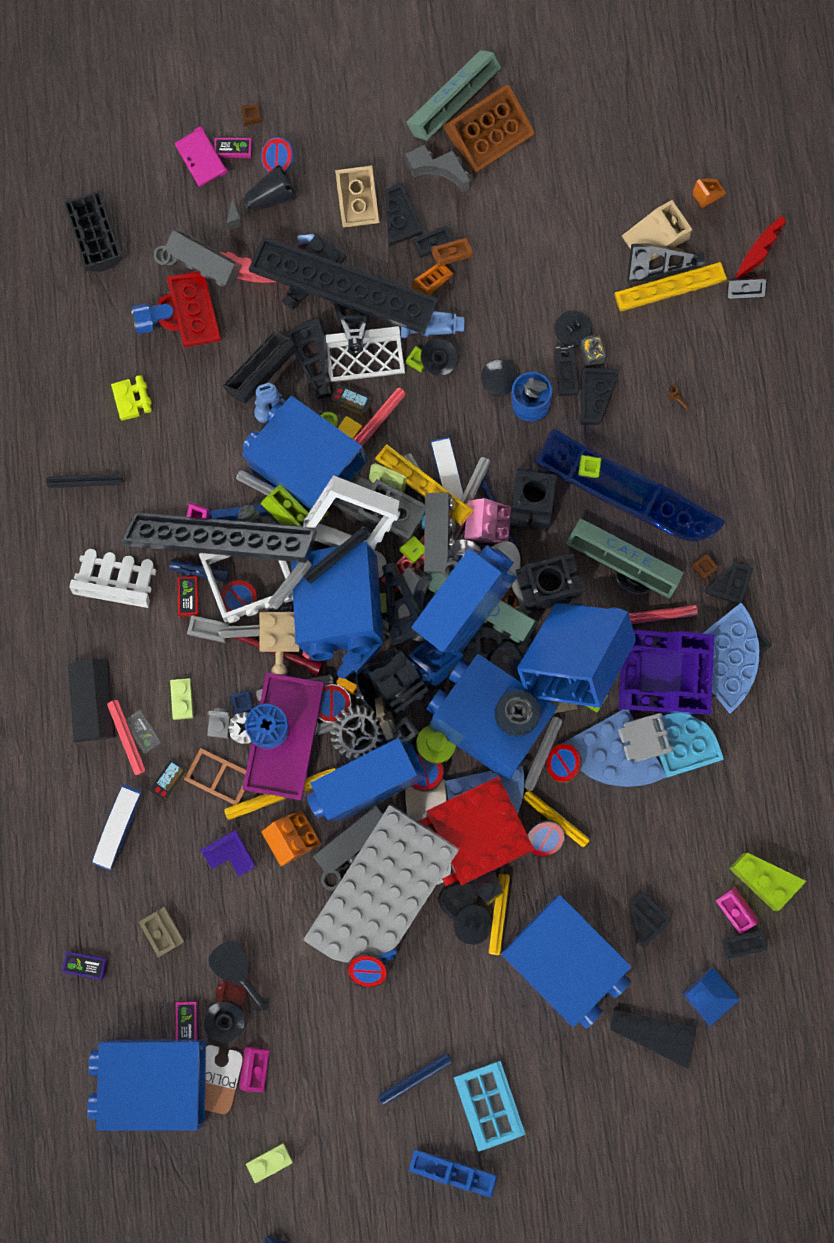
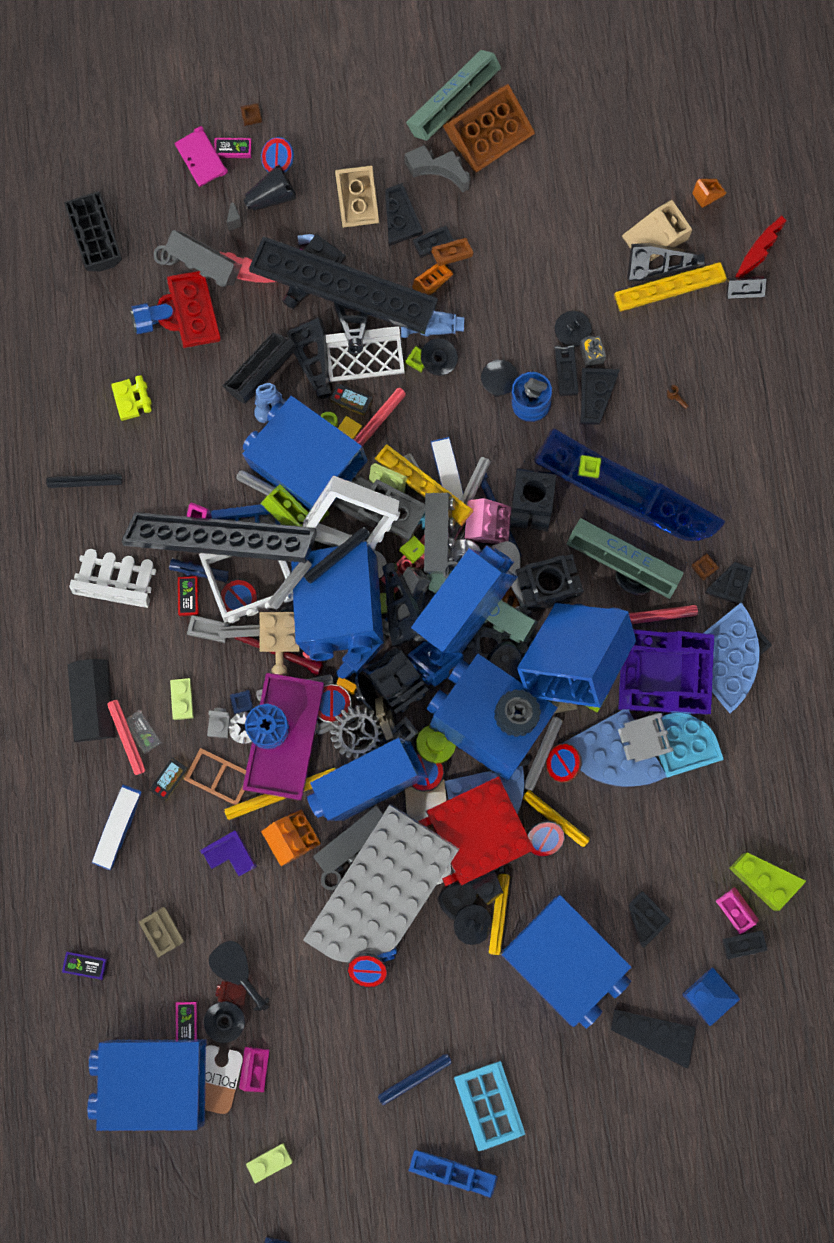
dark grey plate [238,505,261,522] -> none

